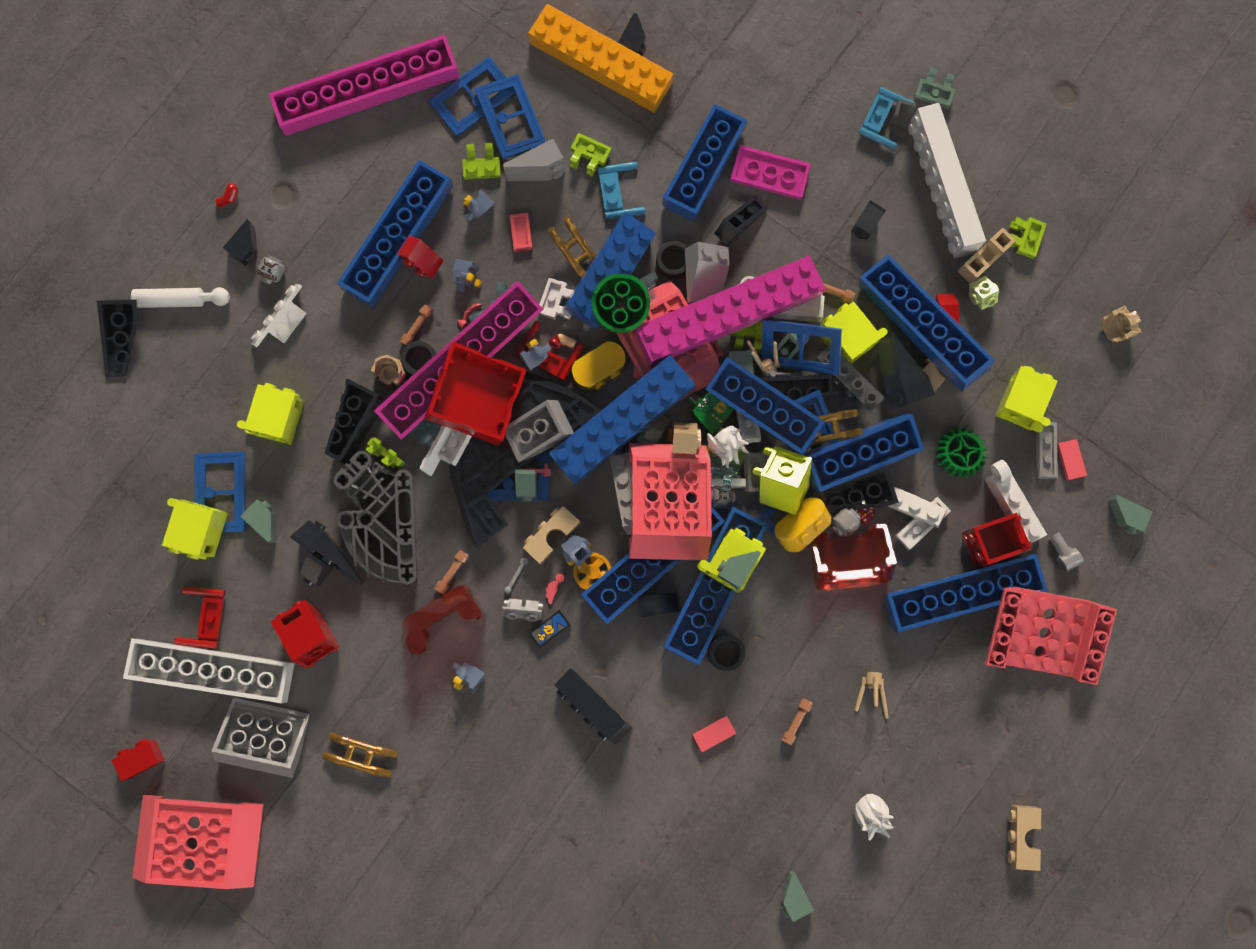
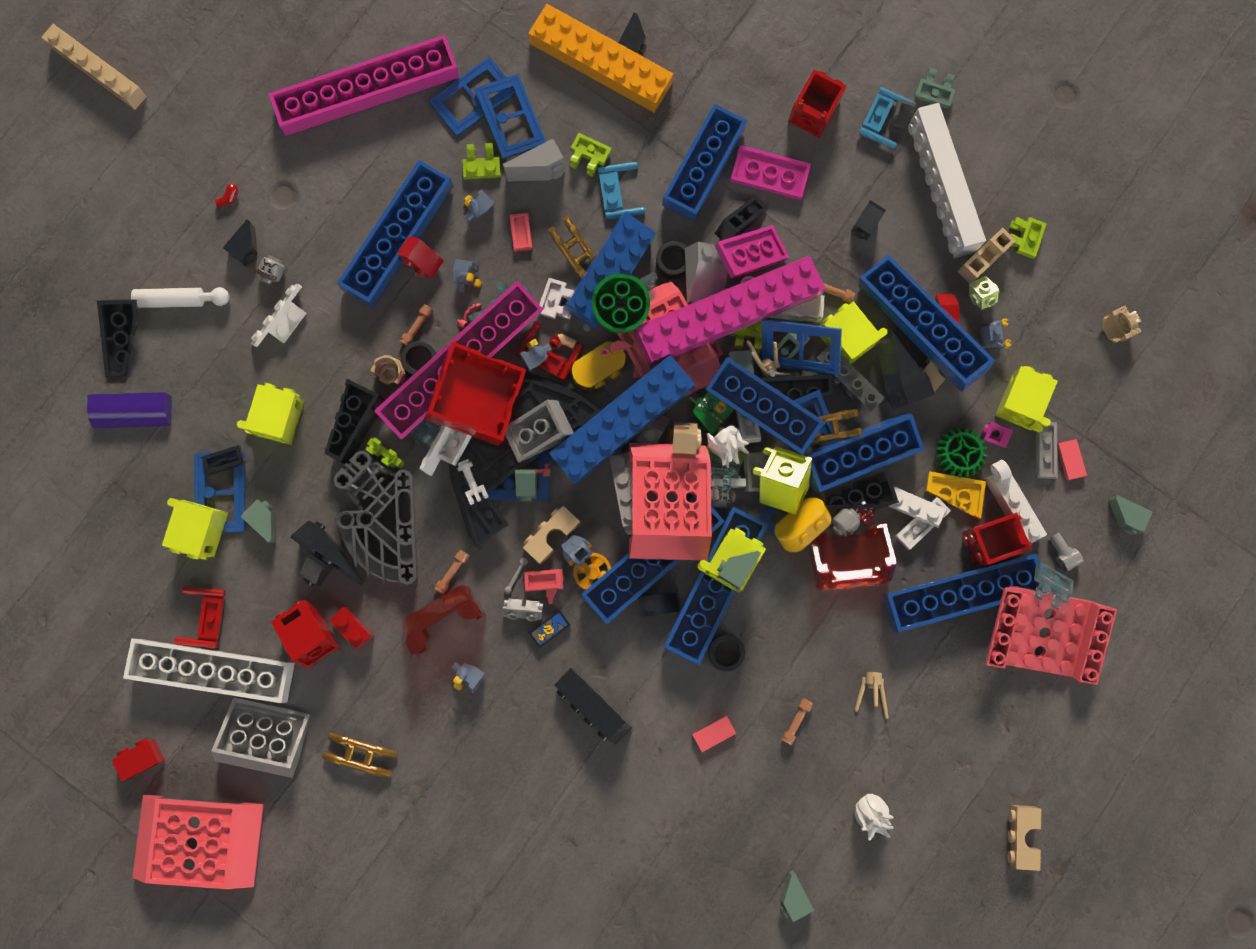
none -> tan brick [41,24,147,110]
none -> dark purple brick [87,392,172,428]
none -> black tile [202,445,246,476]
none -> red brick [329,607,374,649]
none -> white hinge [457,459,488,505]
none -> coral tile [524,569,563,592]
none -> coral piece [600,340,632,357]
none -> dark pink plate [714,225,789,279]
none -> red container [788,69,847,138]
none -> yellow wing [925,471,986,520]
none -> sand blue piece [979,318,1011,348]
none -> dark pink brick [981,421,1013,448]
none -> clear light blue plate [1034,562,1074,609]

